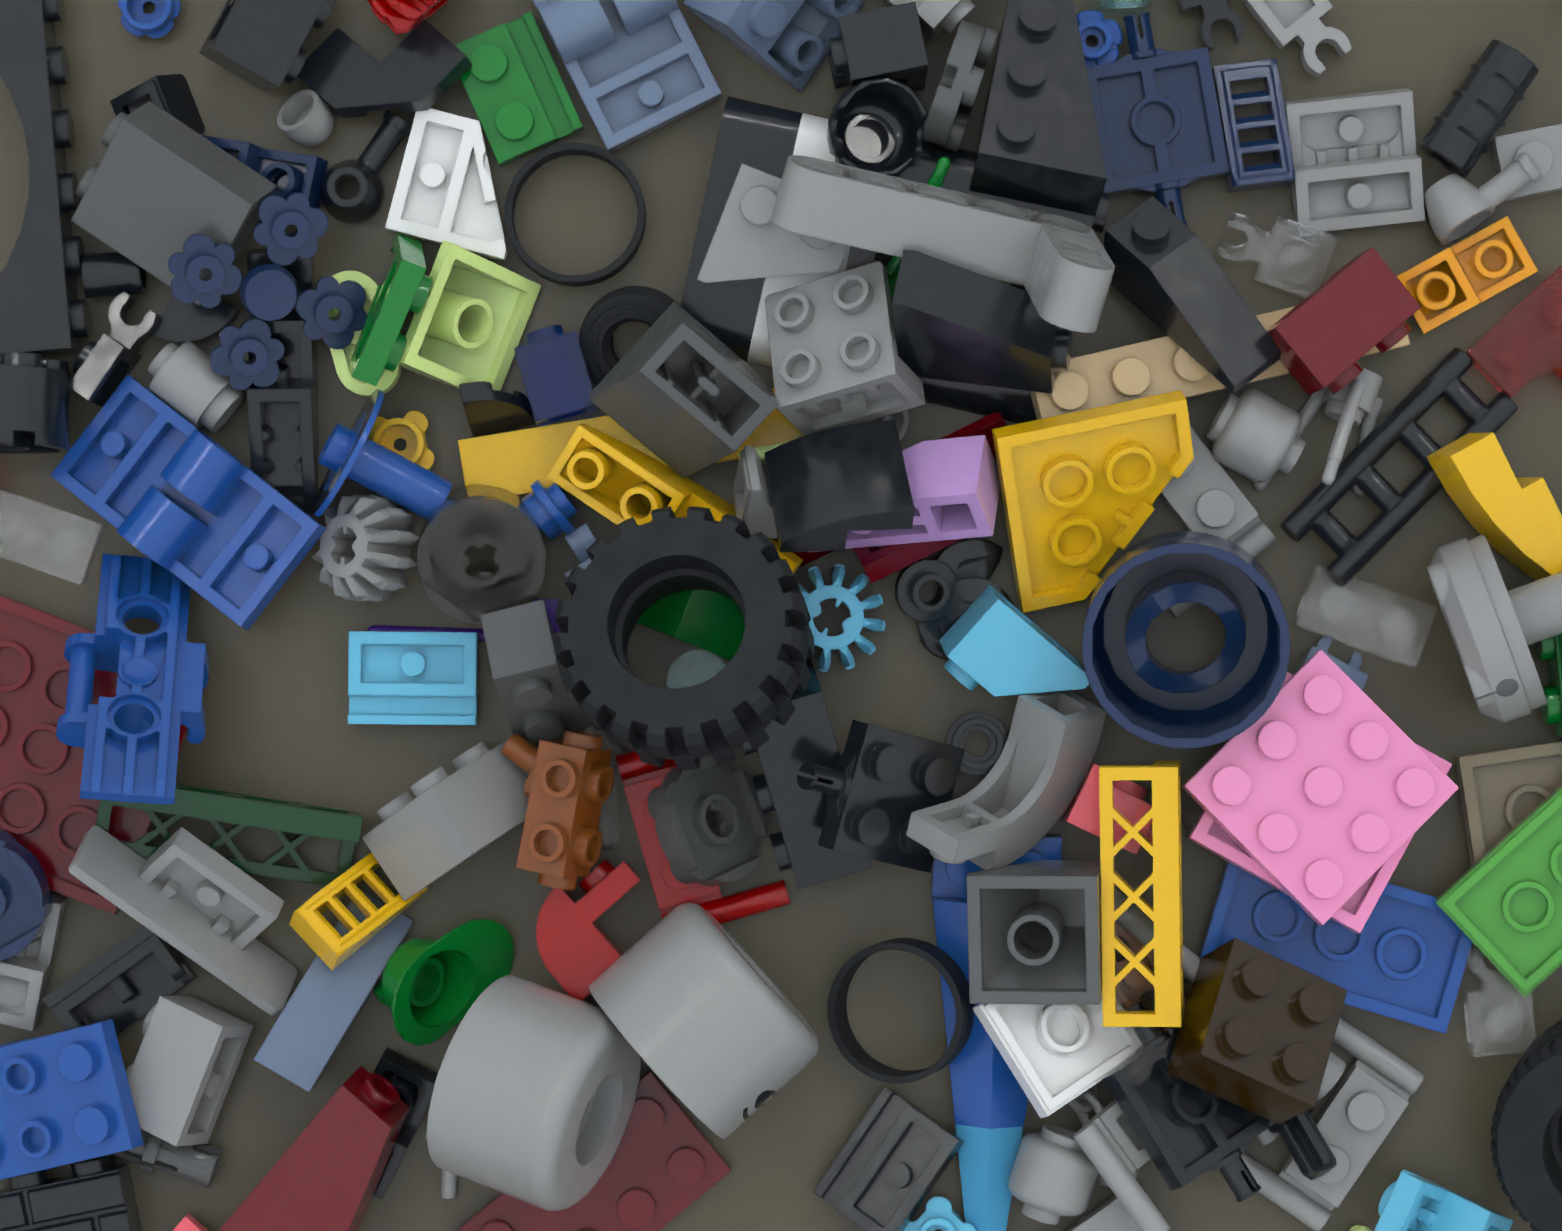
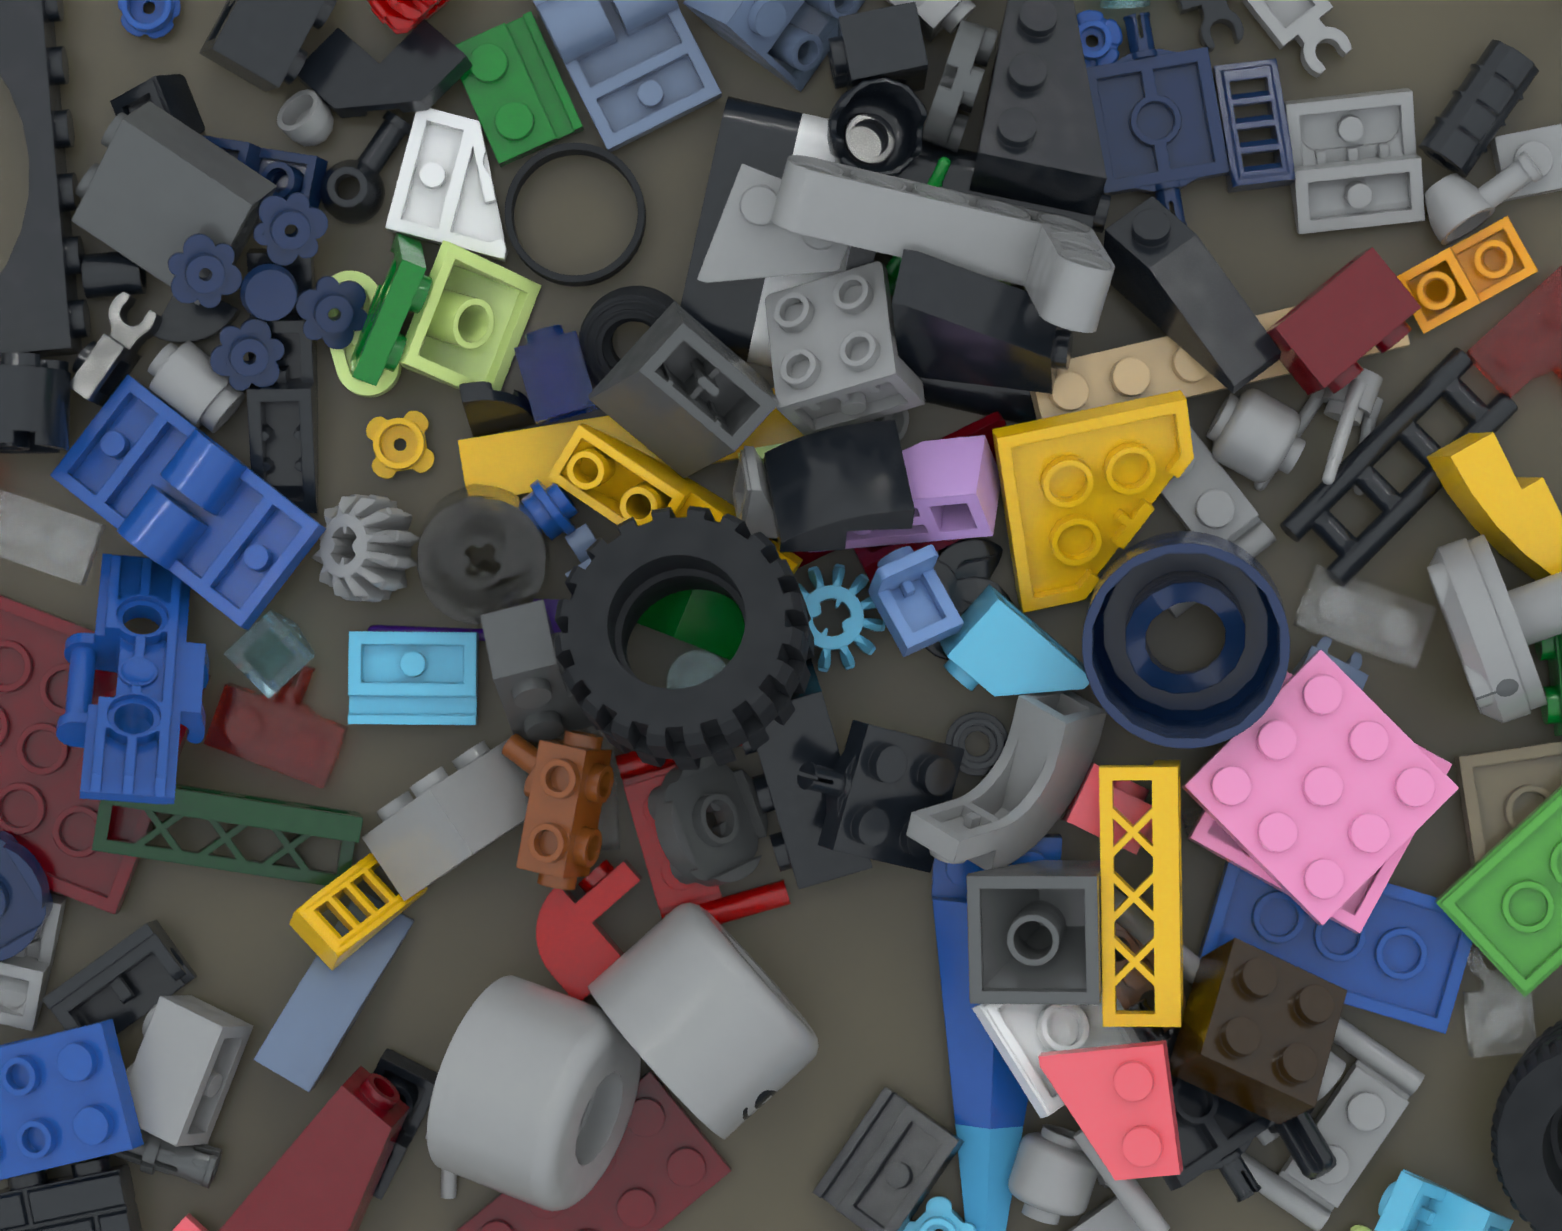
light grey bracket [69,825,298,1016] -> none
blue piece [312,389,452,522] -> none
green piece [373,918,515,1046] -> none
black tyre [828,938,974,1084] -> none
clear plate [1218,213,1337,298] -> none
none -> clear red plate [204,659,348,789]
none -> clear light blue slope [224,609,316,699]
none -> medium blue bracket [868,544,964,657]
none -> coral wing [1038,1040,1183,1181]

